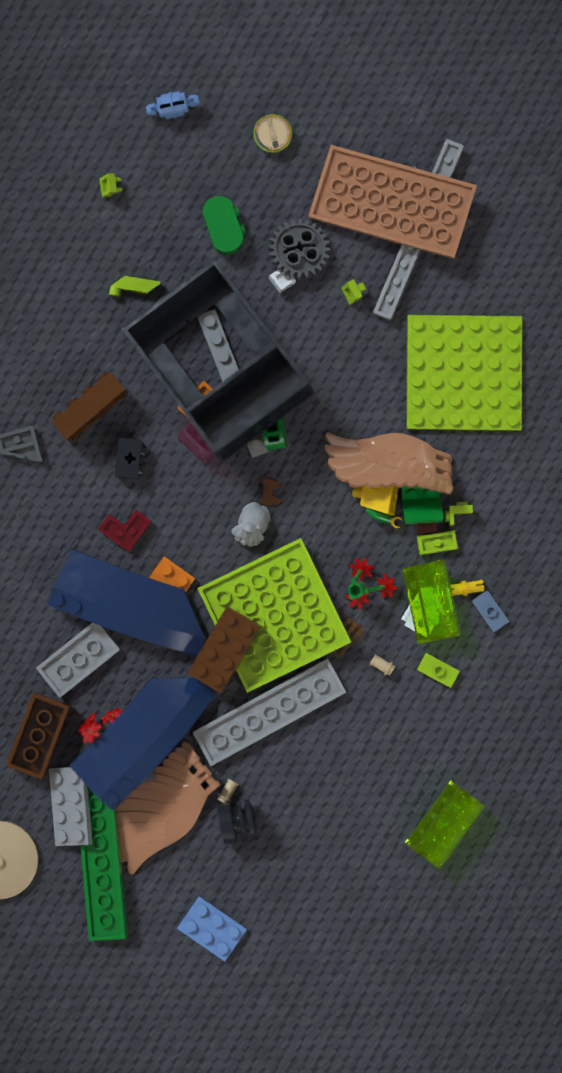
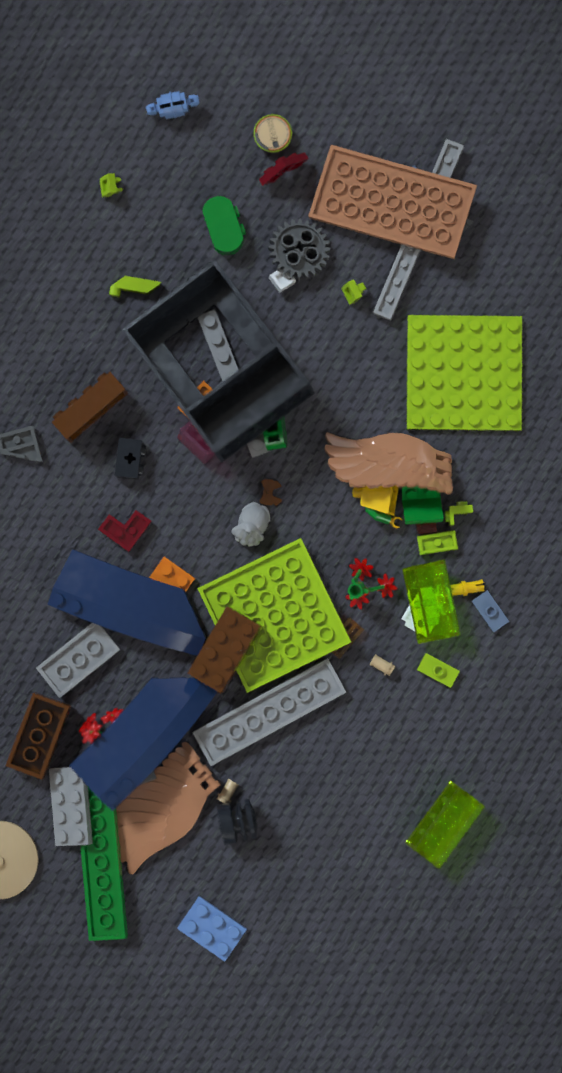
none -> dark red plate [259,152,309,186]

